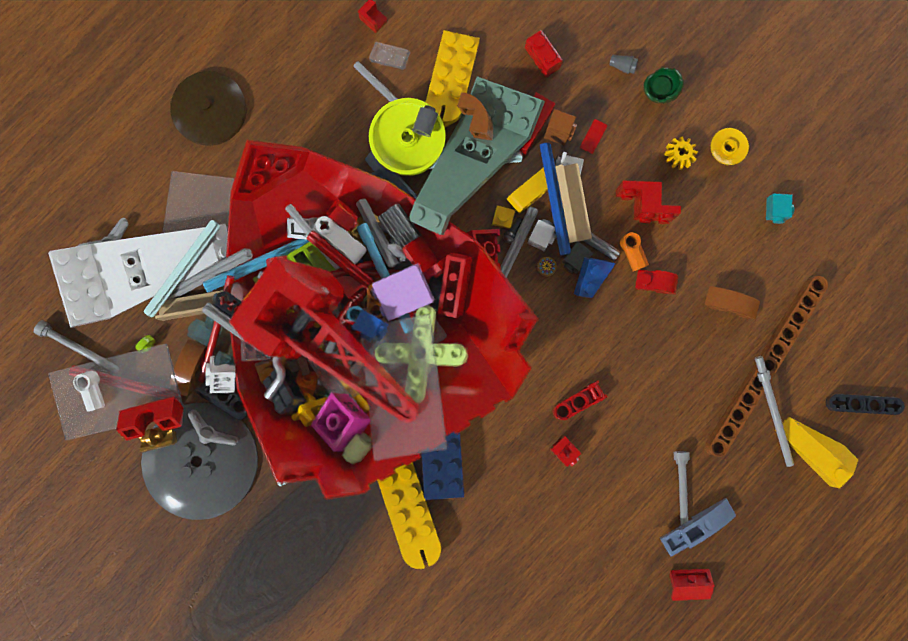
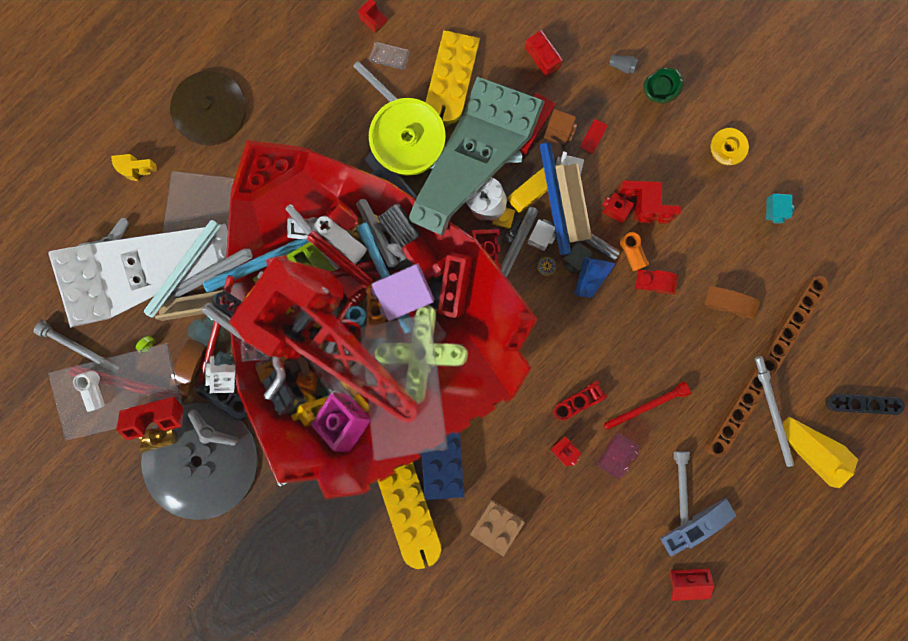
olive brick [343,433,373,464] -> none
blue brick [352,310,389,342] -> none
dark grey brick [412,105,438,137] -> none
dark orange brick [457,92,494,141] -> none
yellow gear [664,136,698,170] -> none
none -> yellow brick [111,154,157,181]
none -> white brick [466,177,507,221]
none -> medium nougat brick [470,498,525,557]
none -> clear pink brick [596,433,639,479]
none -> red brick [602,193,634,224]
none -> red piece [604,381,691,430]

